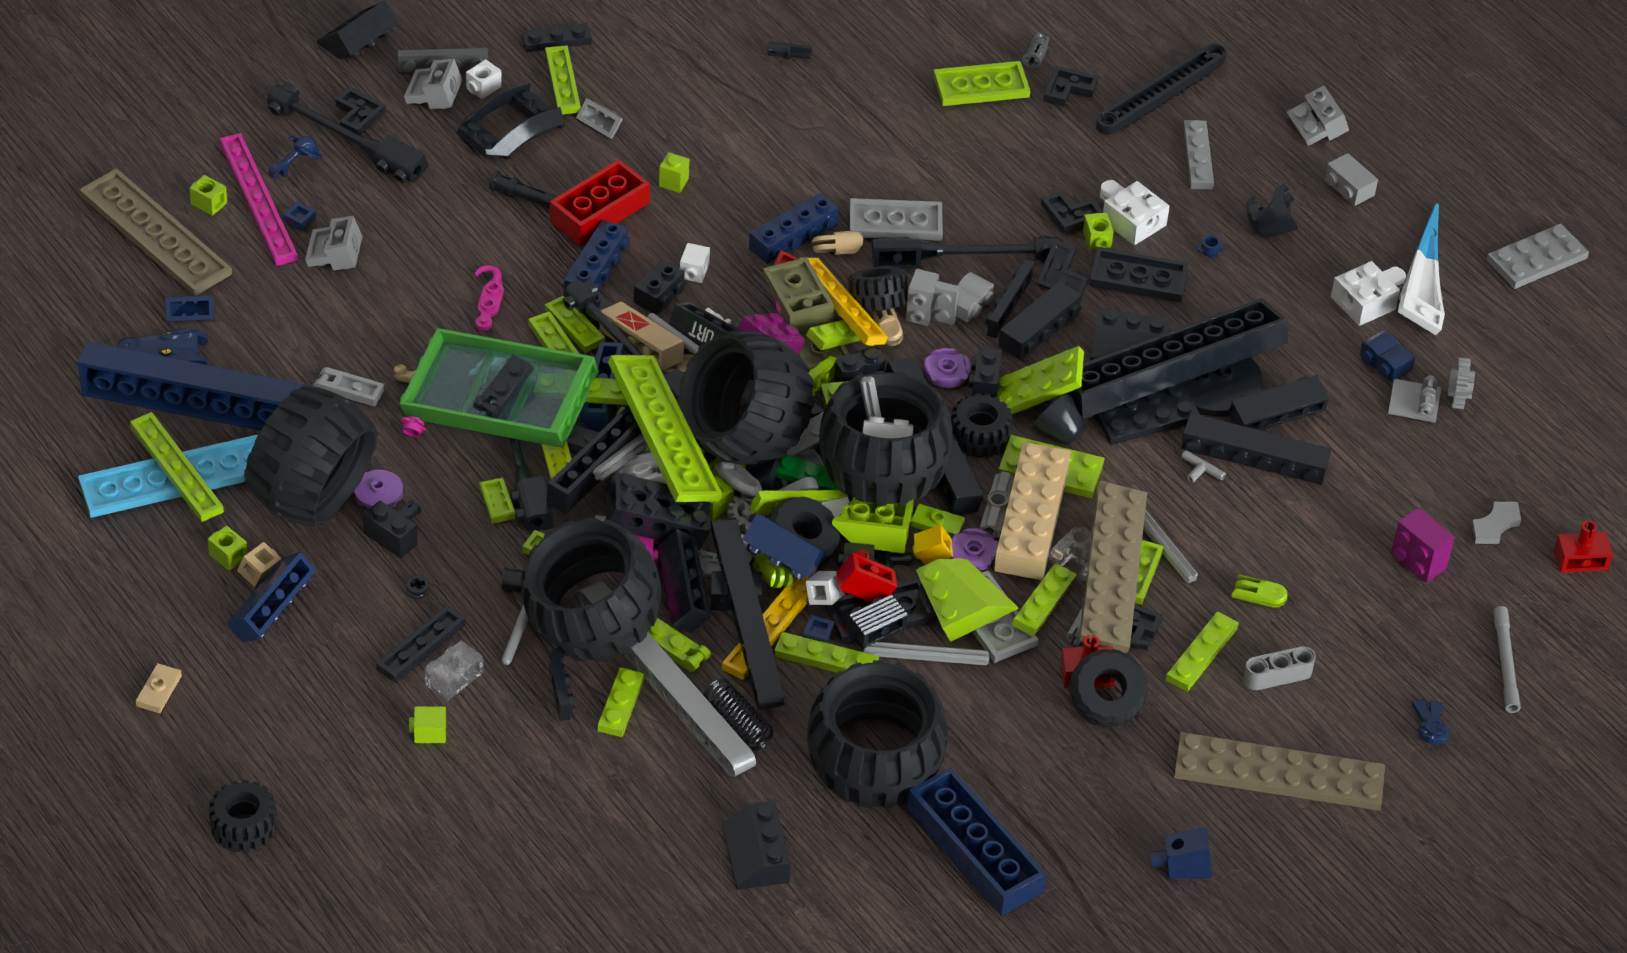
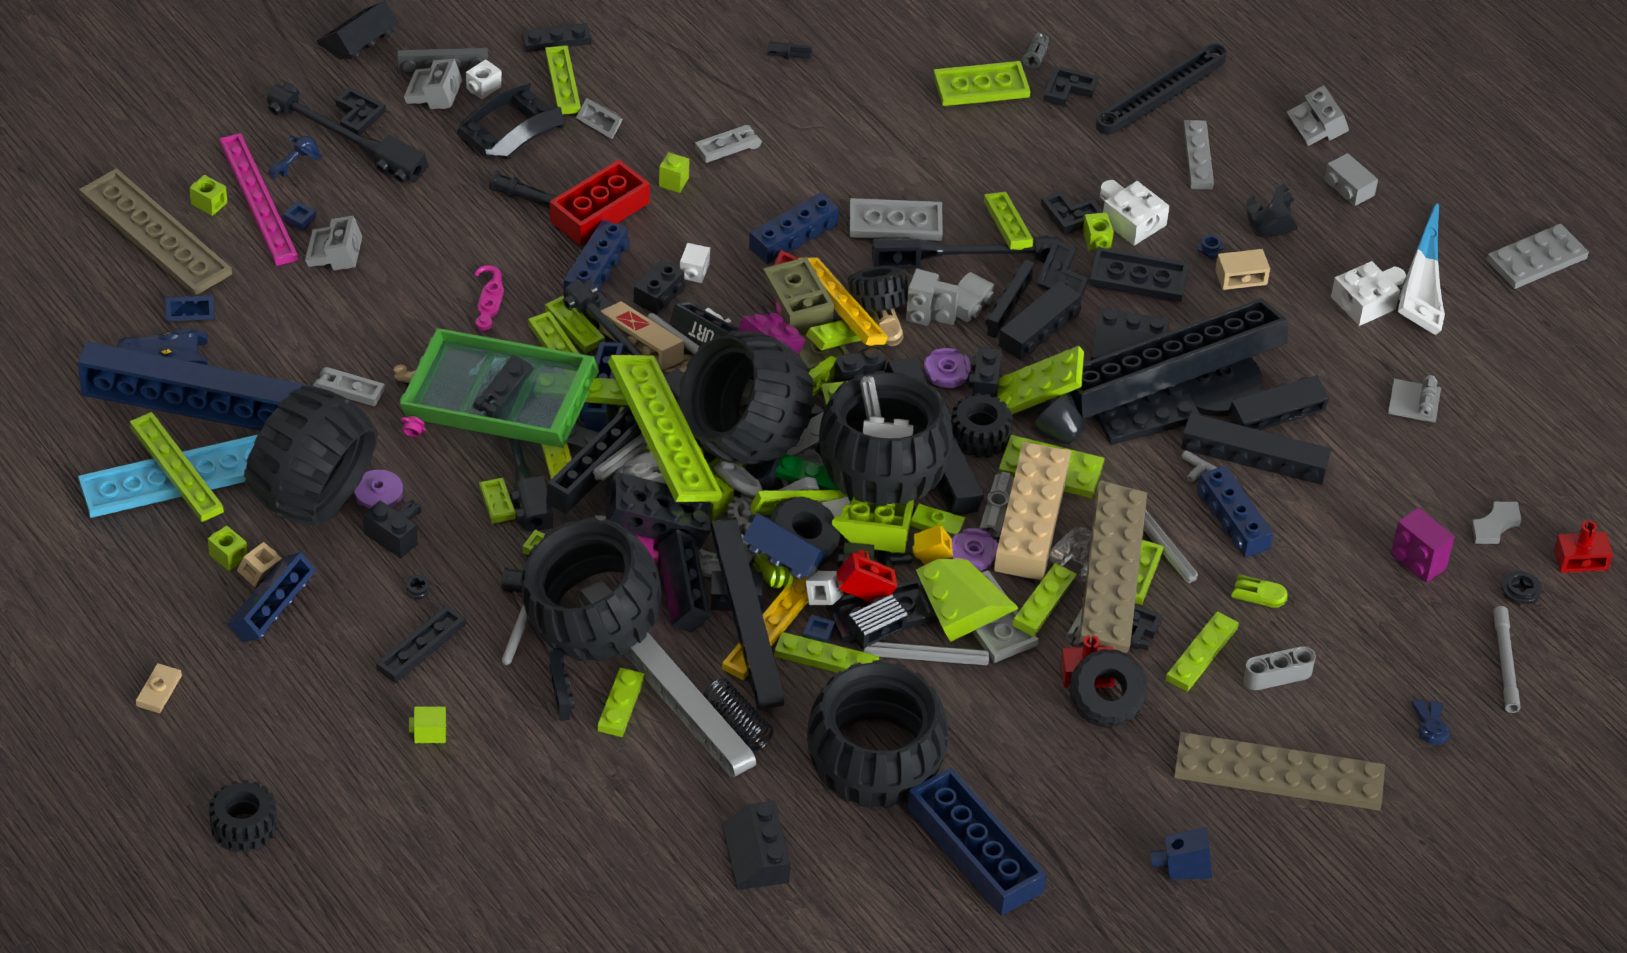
clear brick [425,640,483,702] -> none
lime plate [648,618,711,672] -> none
tan arm [812,231,863,255] -> none
dark blue brick [1360,331,1415,381] -> none
light grey gear [1447,357,1475,410] -> none
none -> light grey plate [695,125,761,163]
none -> lime plate [984,192,1033,250]
none -> dark blue brick [1197,465,1274,557]
none -> tan brick [1215,249,1270,290]
none -> black gear [1501,571,1542,605]

